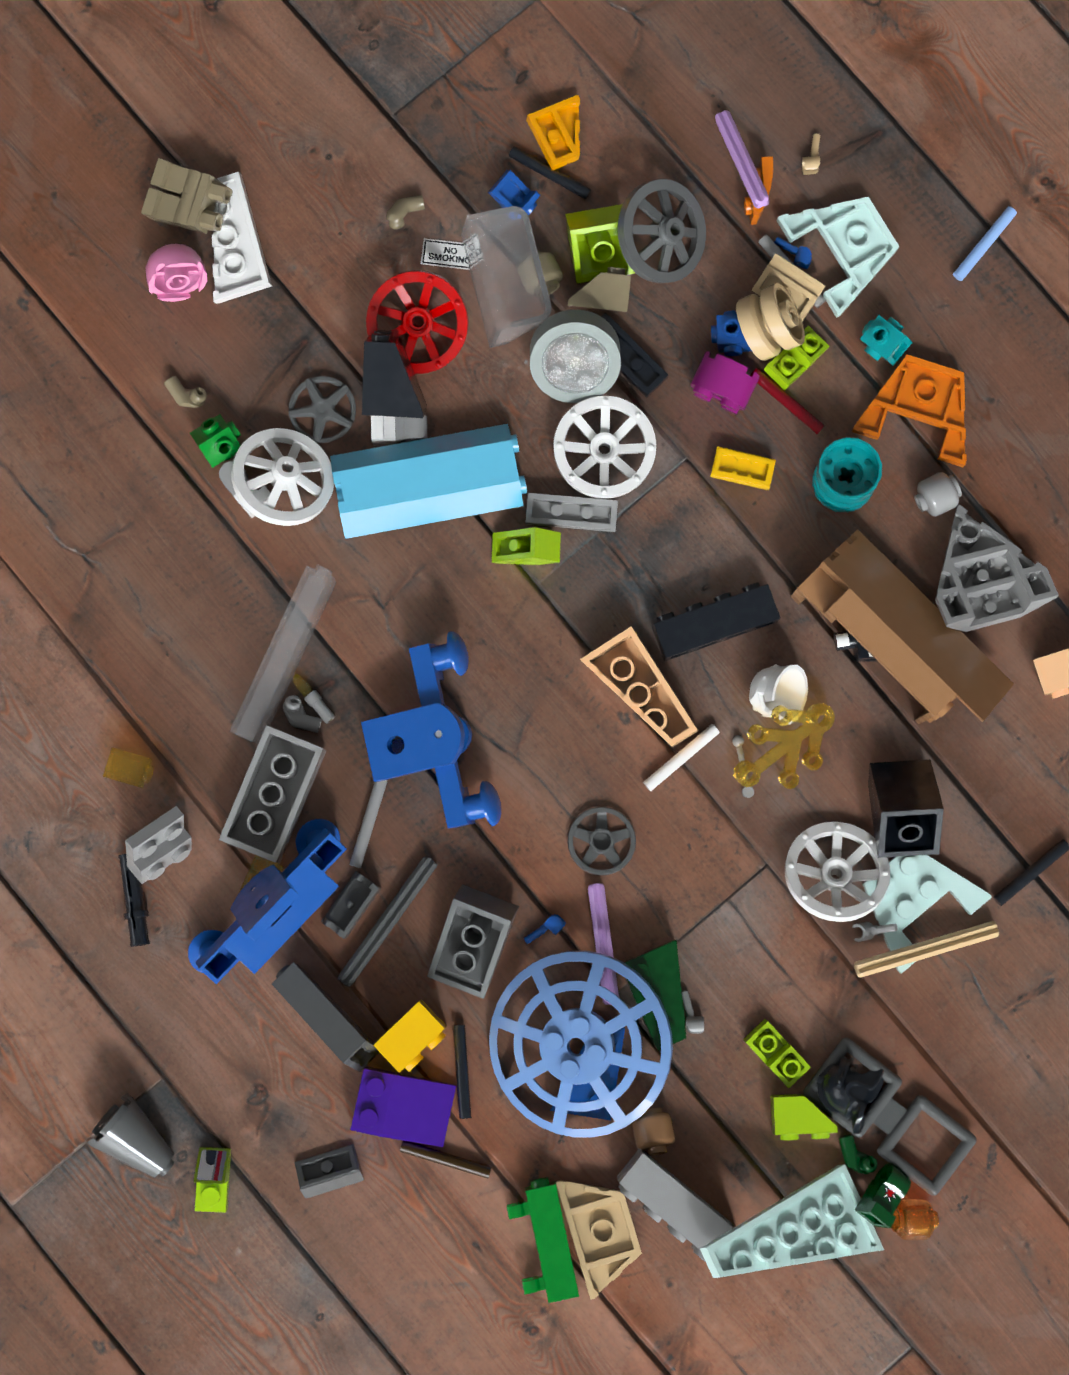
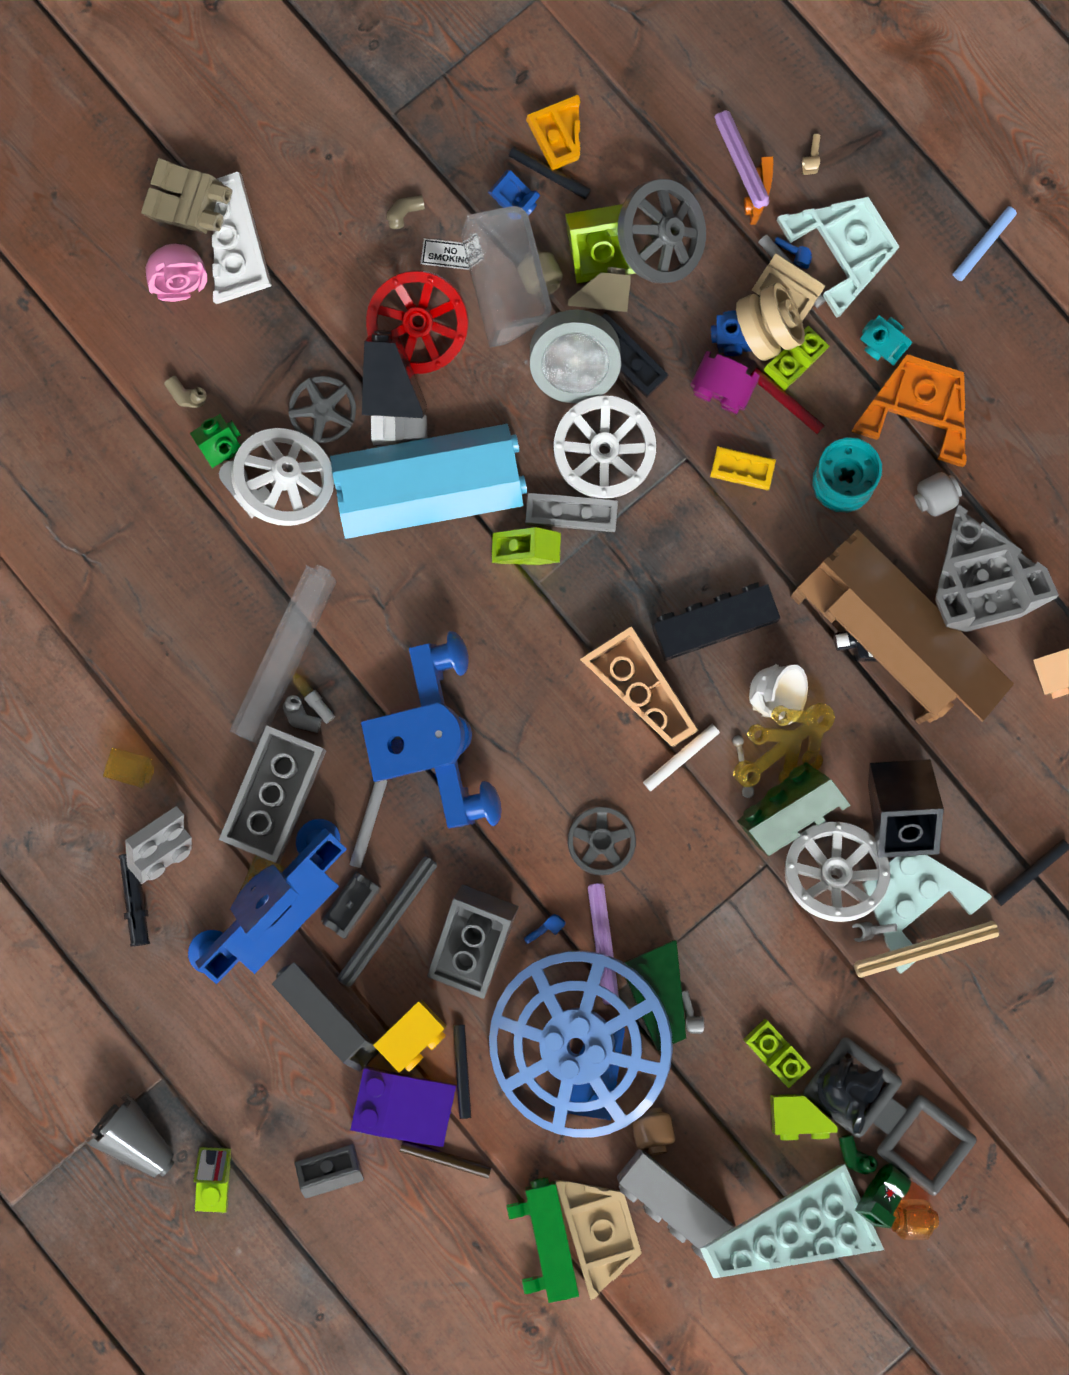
none -> wedge [737,762,851,856]

